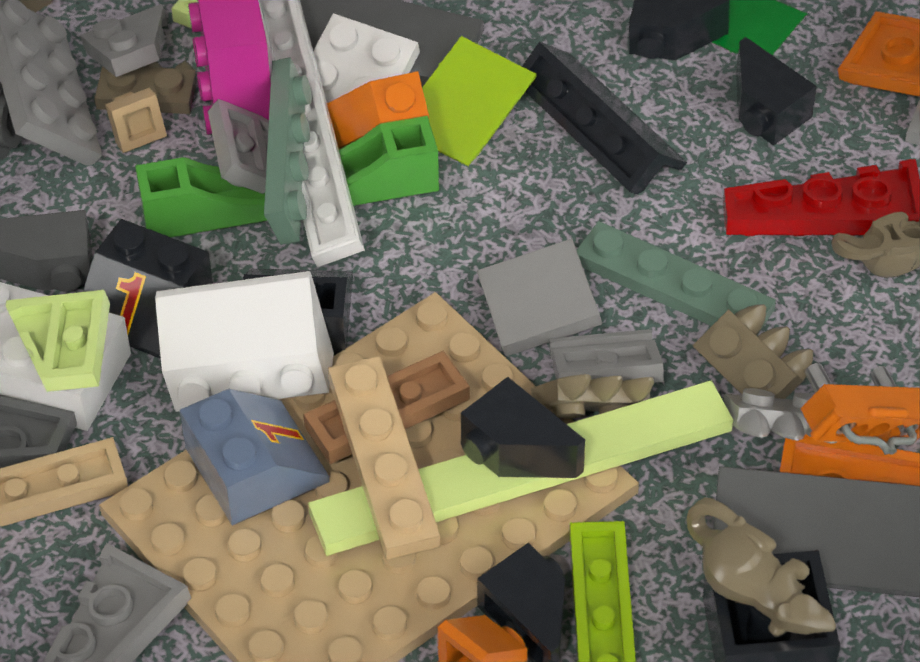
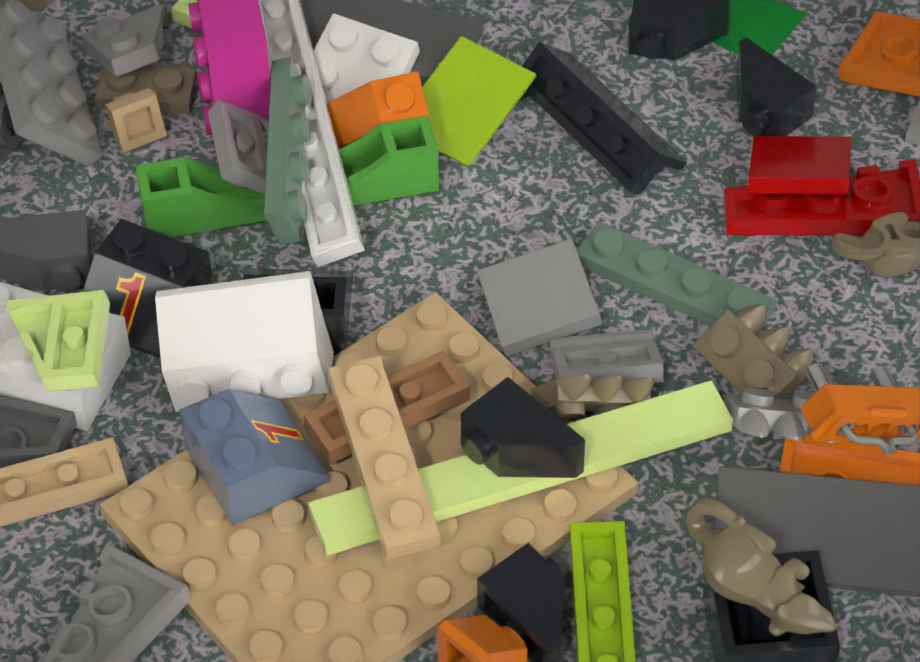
none -> red tile [748,136,851,195]

